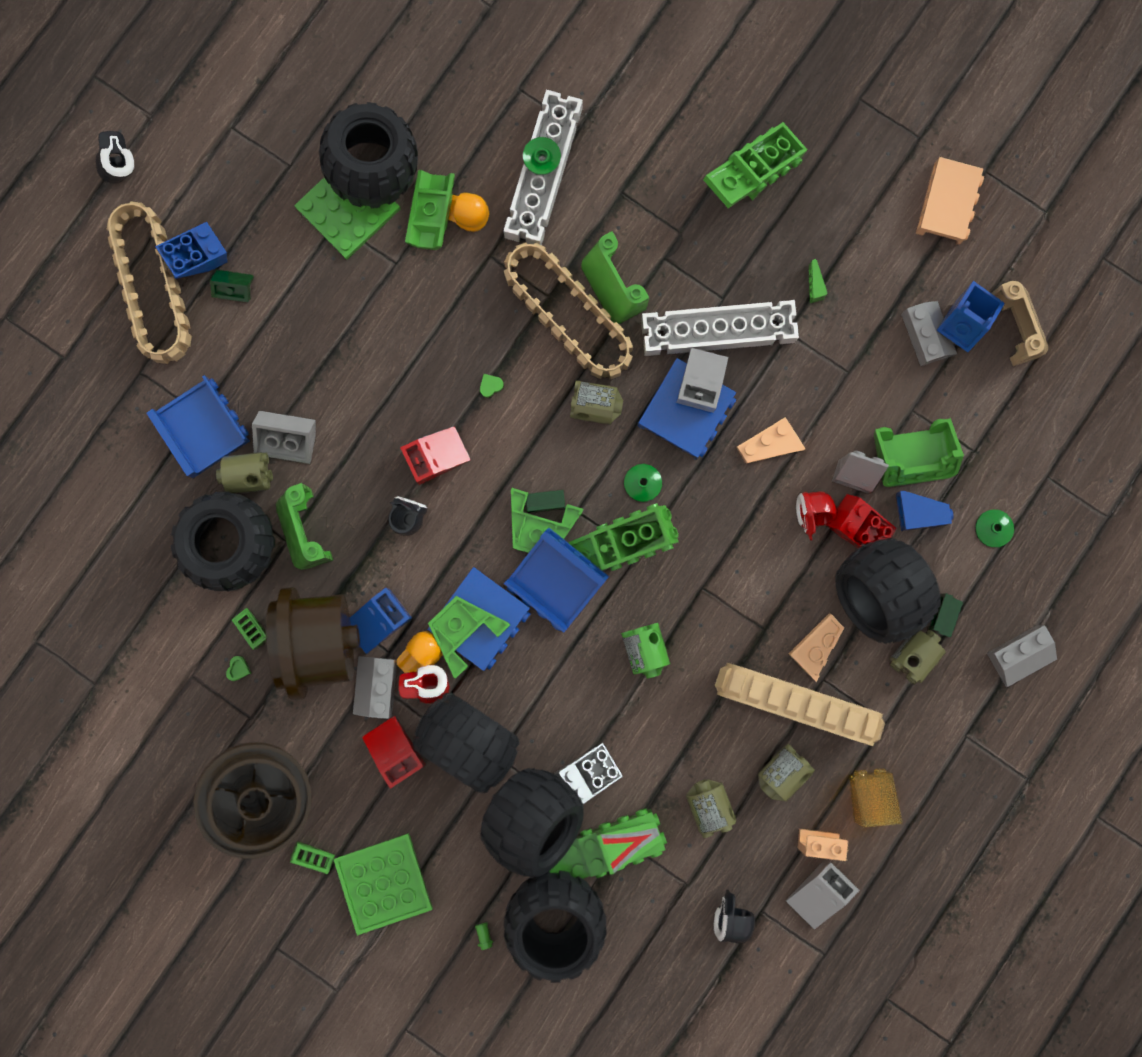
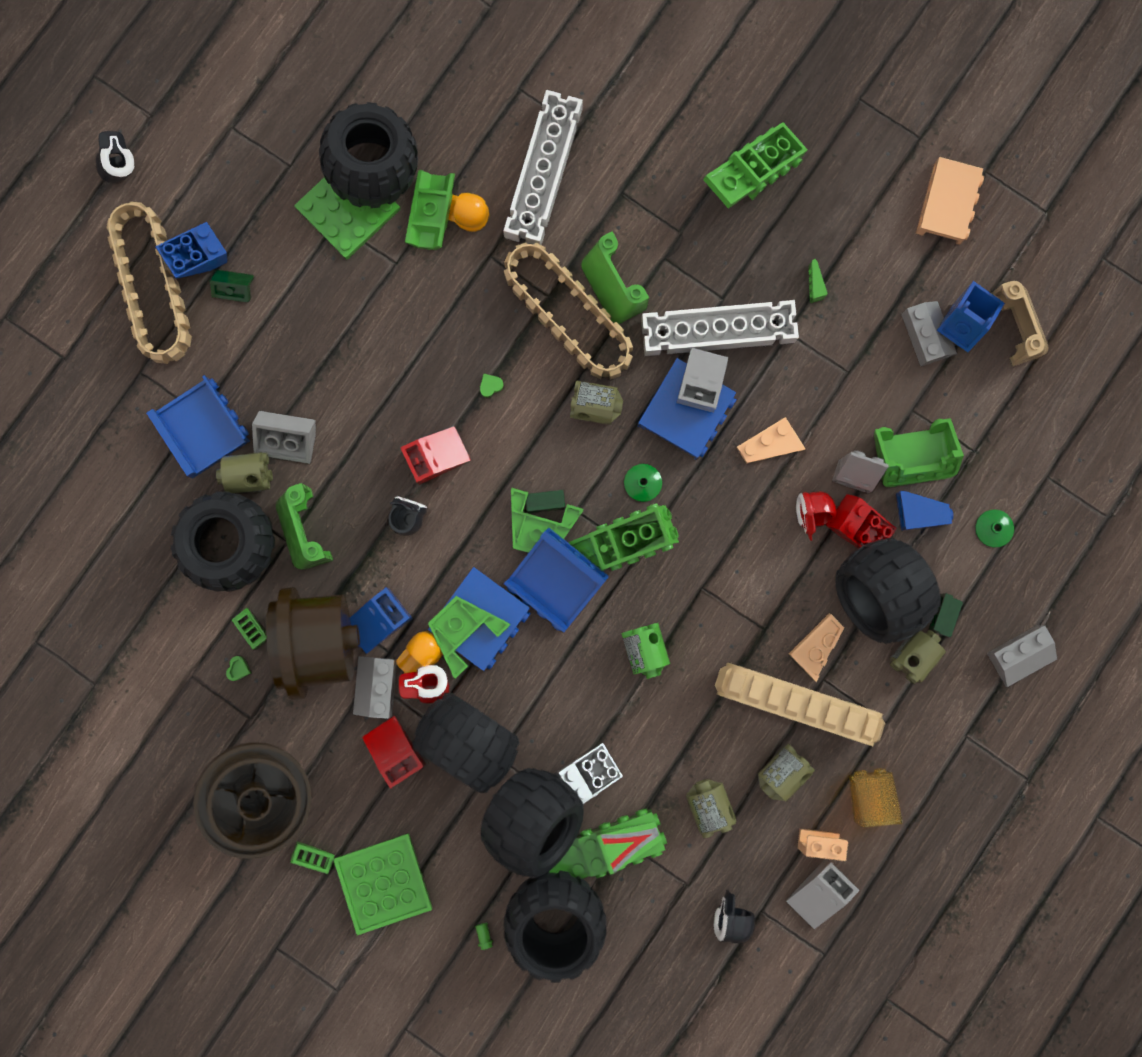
green dish [523,137,561,175] -> none

